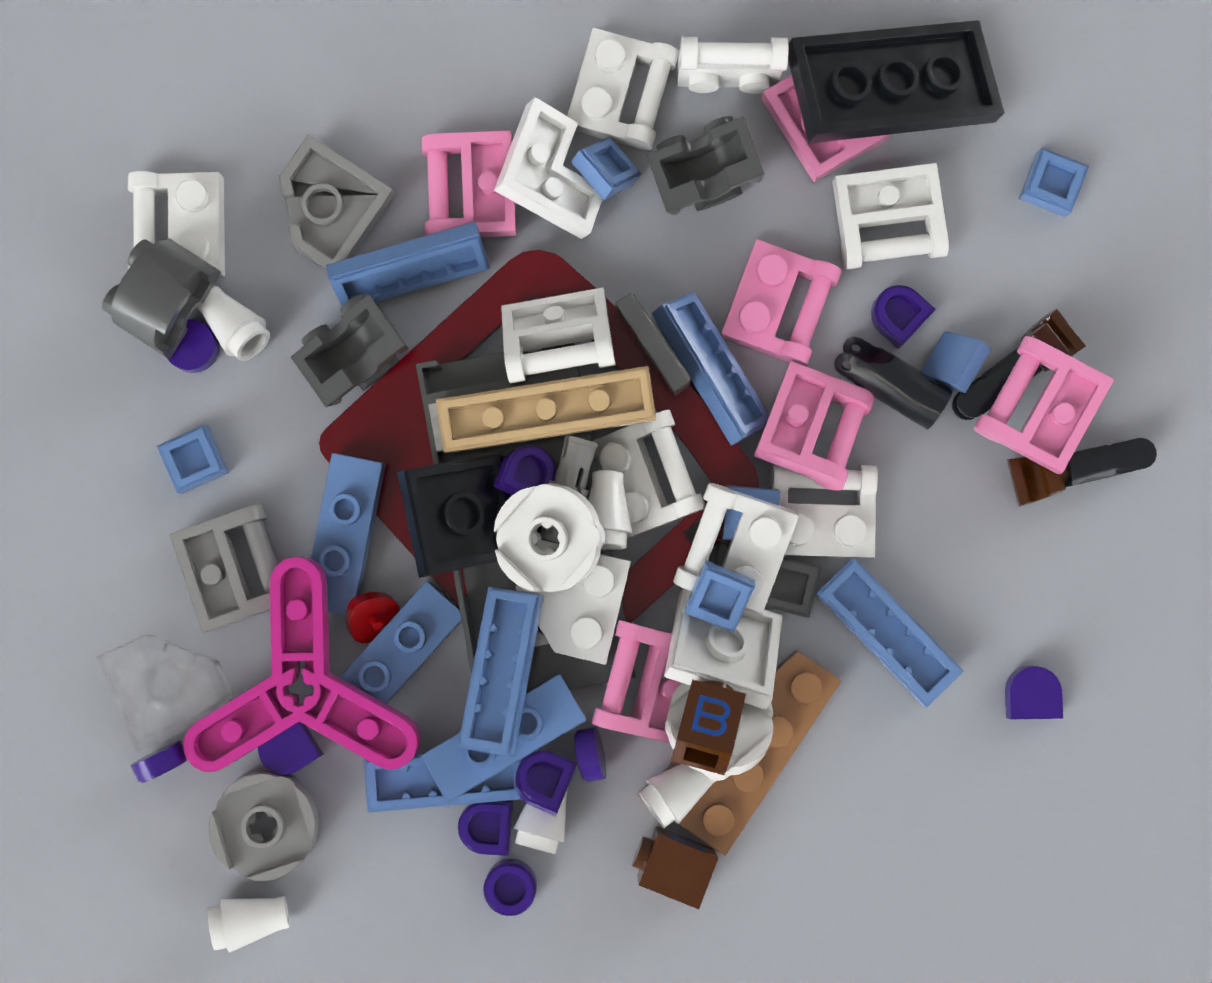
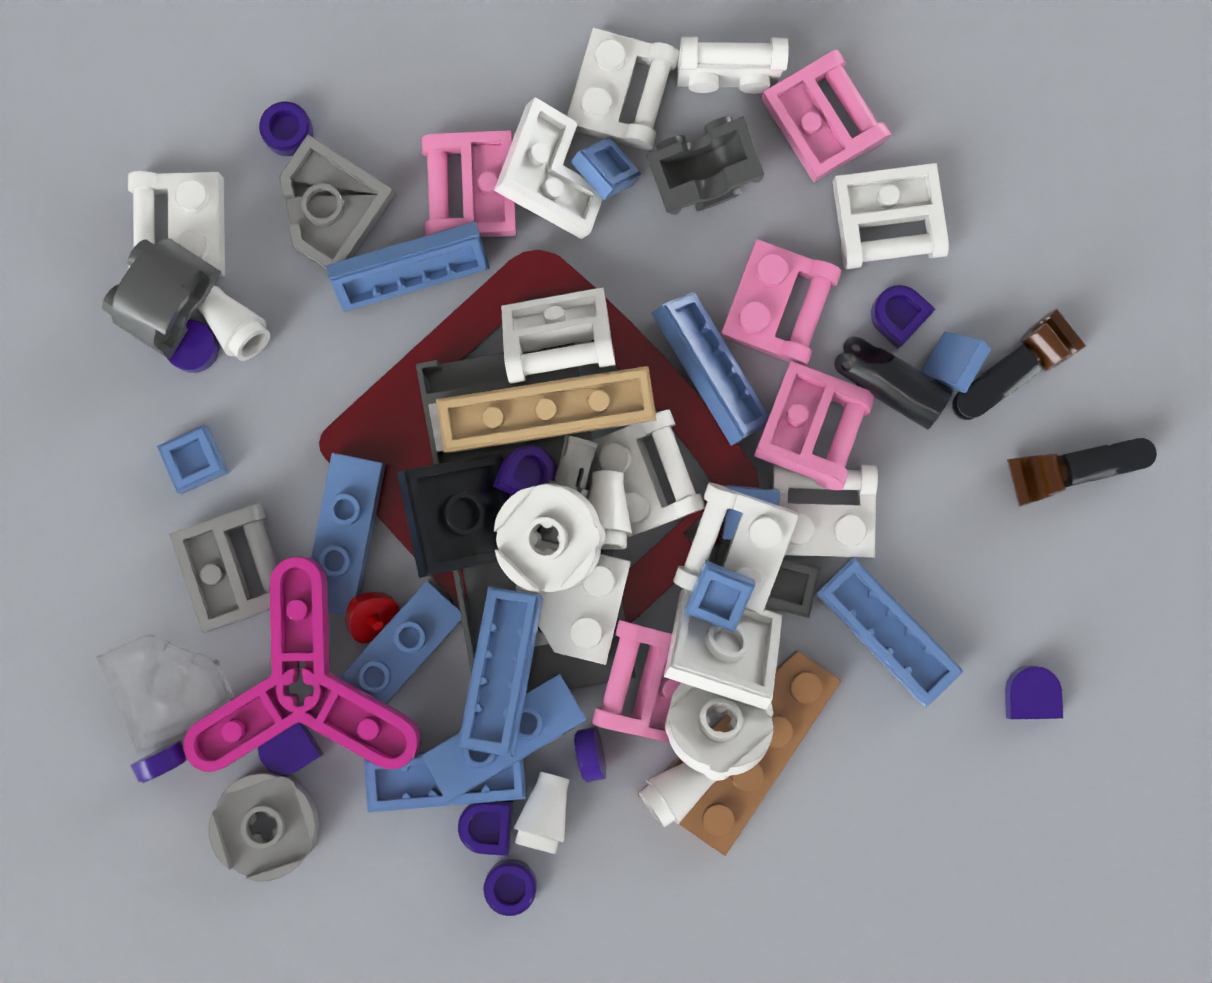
white cone [208,896,290,953] -> none
dark grey cylinder [291,293,408,407] -> none
dark purple tile [515,751,577,816] -> none
dark grey tile [615,293,691,397] -> none
reddish brown brick [632,826,718,909] -> none
reddish brown brick [671,679,746,775] -> none
black plate [788,20,1005,144] -> none
bright pink plate [974,336,1115,474] -> none
medium blue tile [1019,148,1089,217] -> none
none -> dark purple tile [259,101,313,156]

